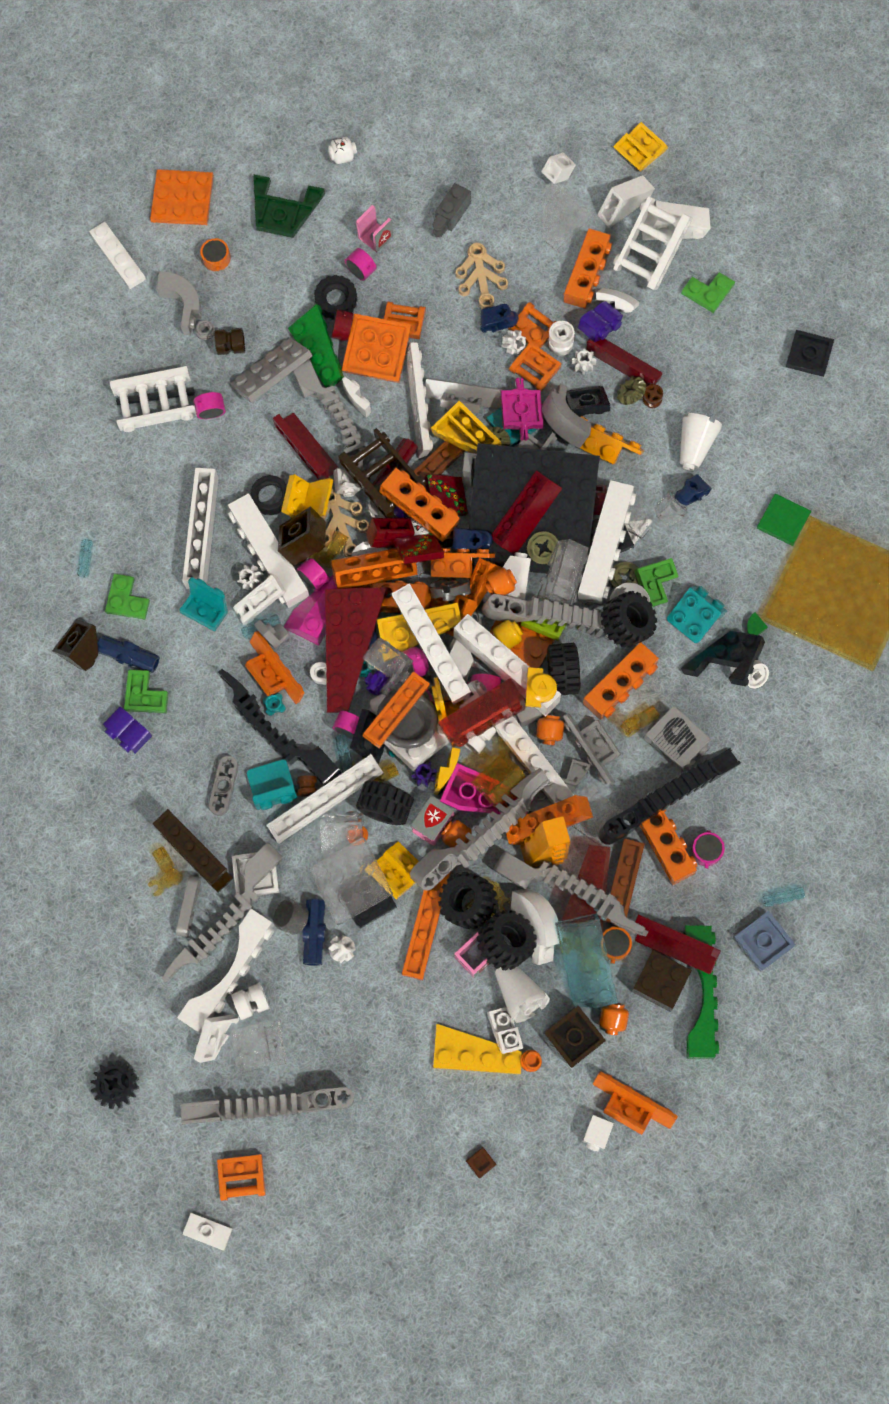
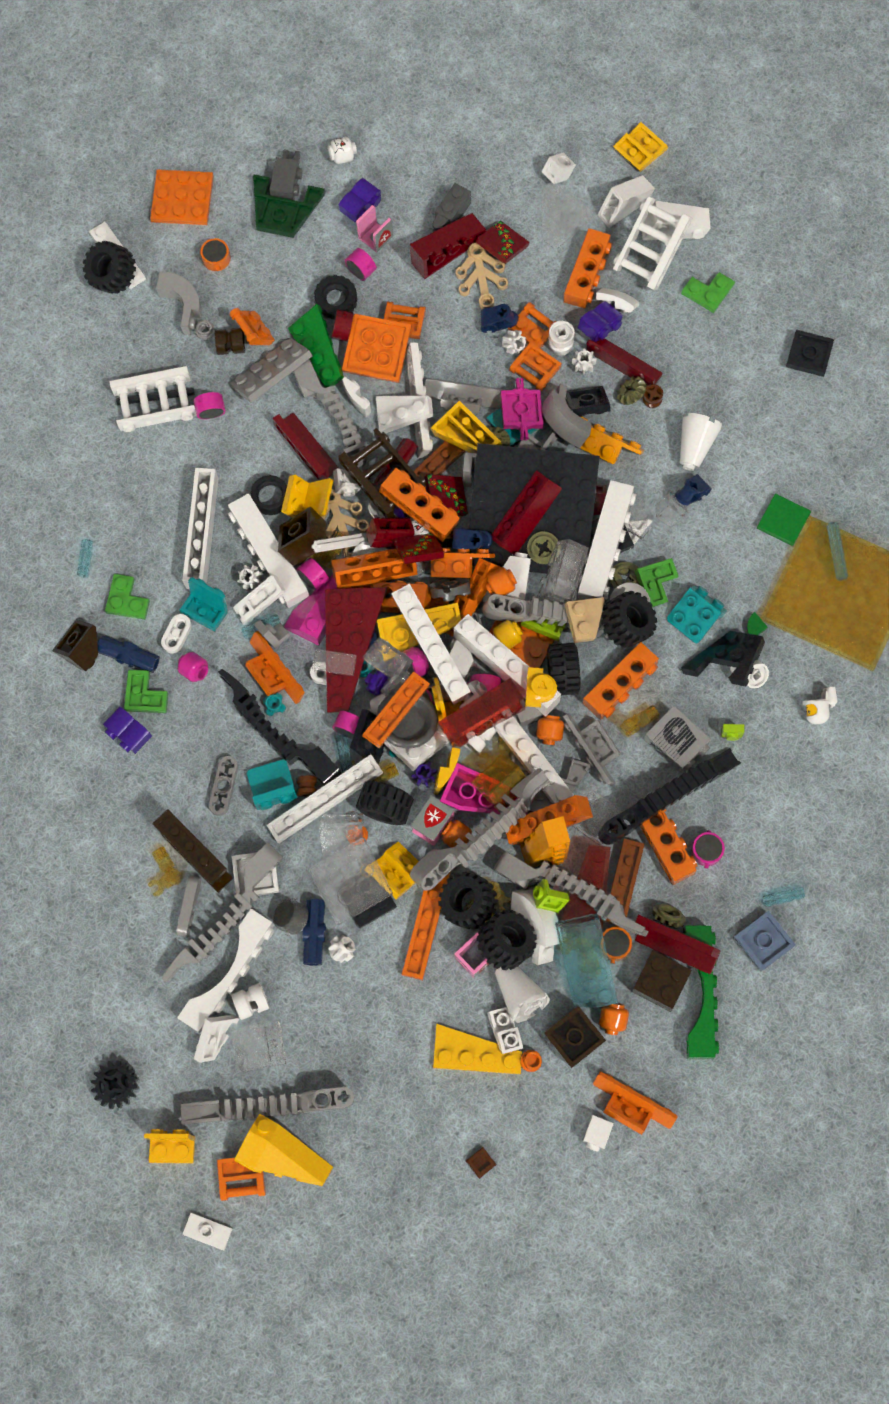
none -> black tyre [82,241,136,294]
none -> yellow bracket [144,1129,195,1164]
none -> white plate [161,614,192,654]
none -> dark pink head [178,652,208,682]
none -> orange plate [229,308,275,345]
none -> yellow wedge [234,1114,333,1186]
none -> dark grey hinge [270,150,302,200]
none -> white axle [312,532,368,553]
none -> clear plate [312,649,357,676]
none -> dark purple brick [339,178,381,223]
none -> white wing [376,396,433,433]
none -> dark red wedge [410,213,486,279]
none -> dark red tile [476,220,530,264]
none -> lime bracket [533,879,569,913]
none -> tan wing [565,597,605,643]
none -> olive gear [652,904,686,928]
none -> lime plate [721,724,744,741]
none -> white piece [802,687,837,724]
none -> clear light blue axle [827,522,848,580]

